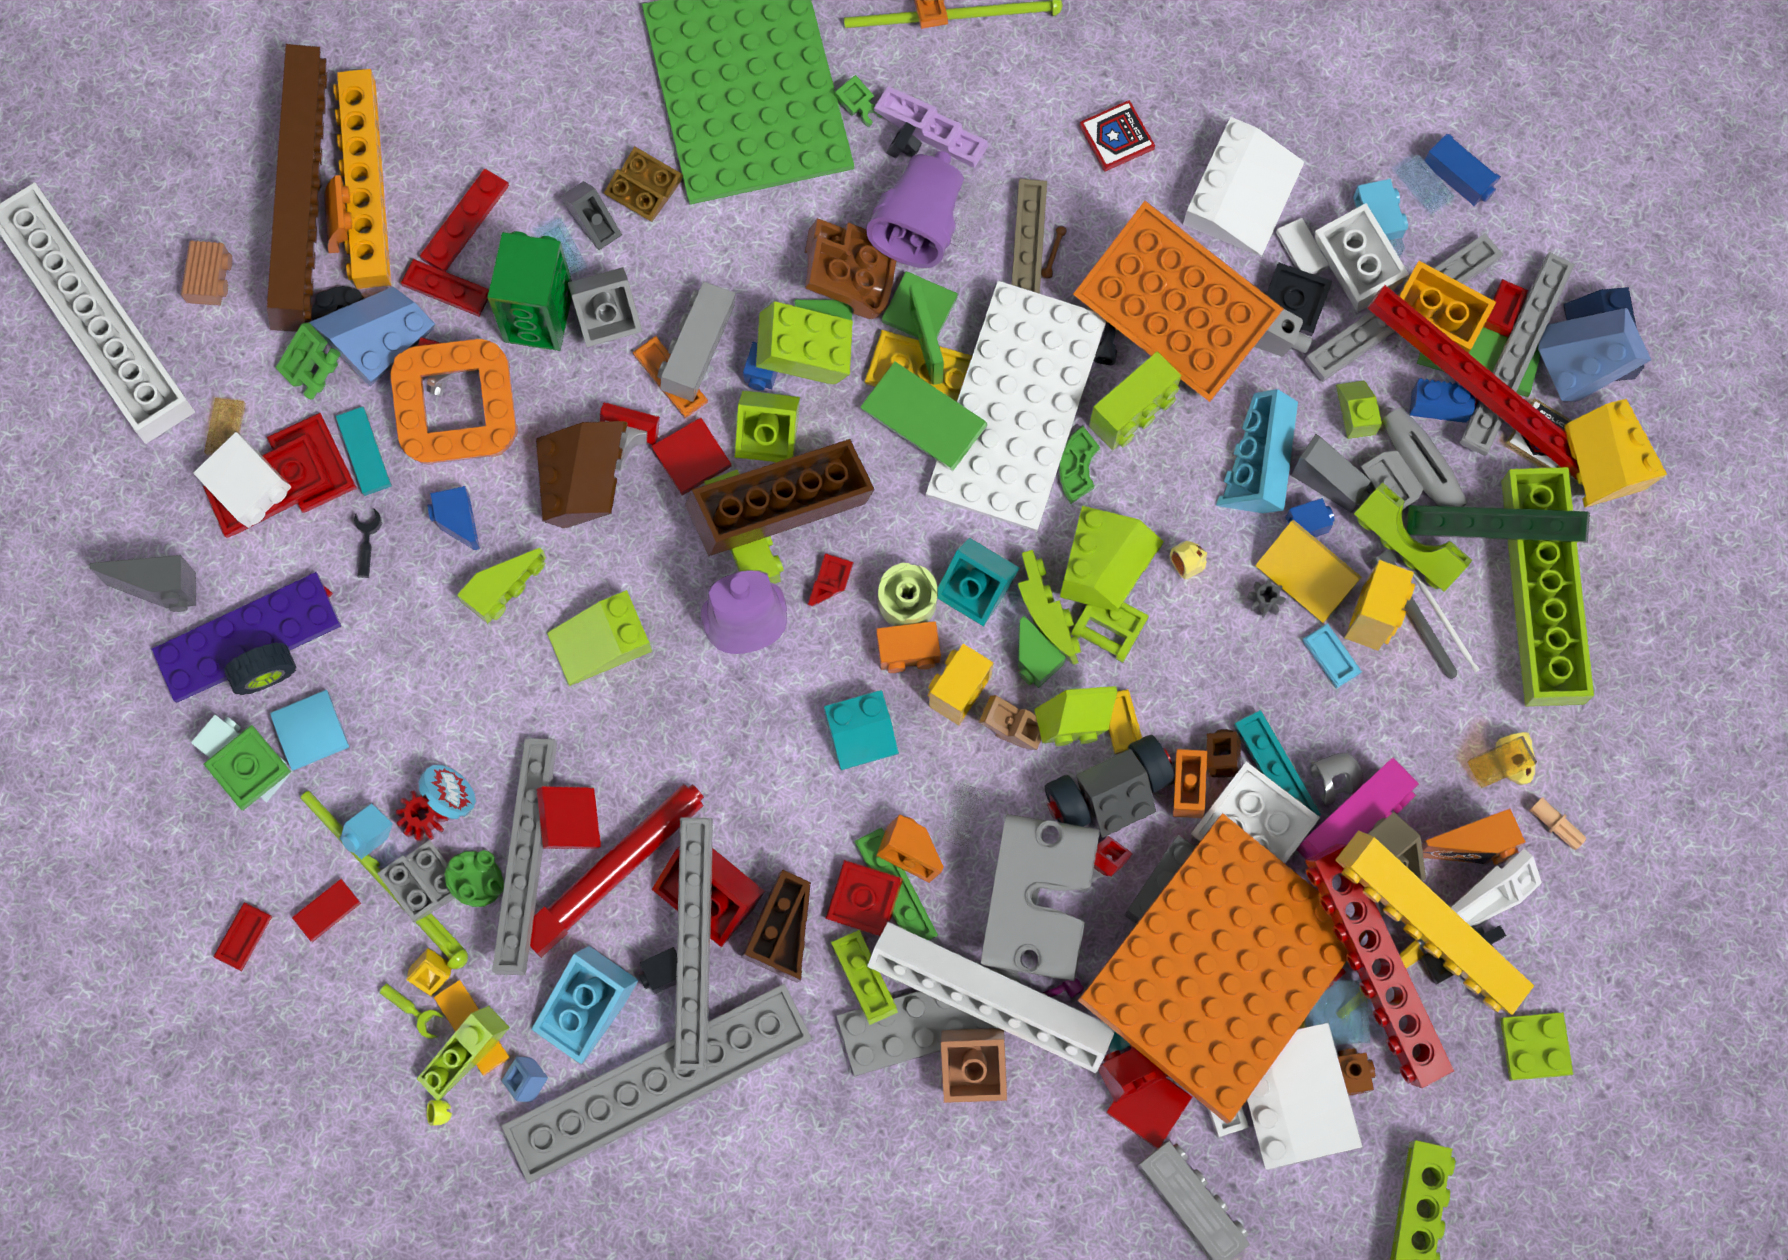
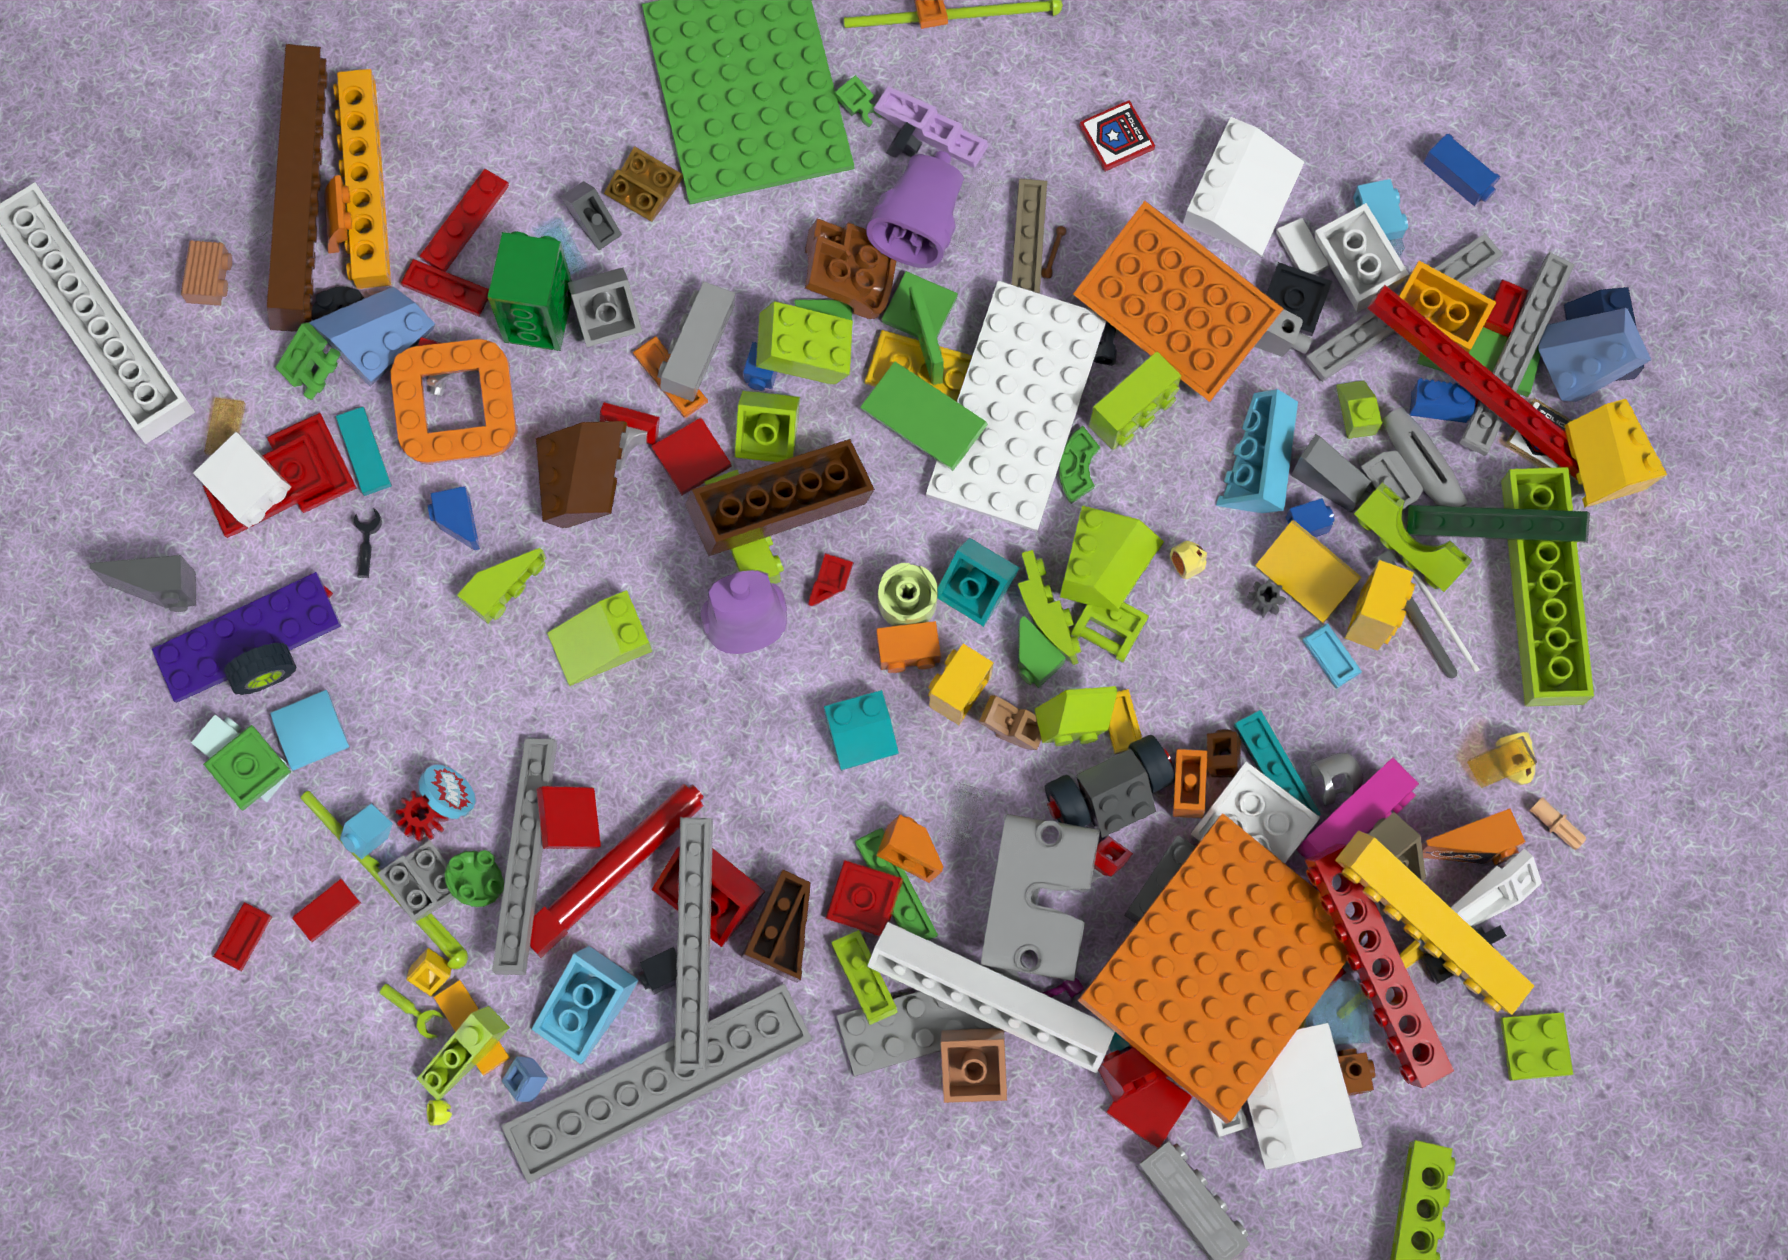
clear light blue tile [1396,155,1455,215] -> none

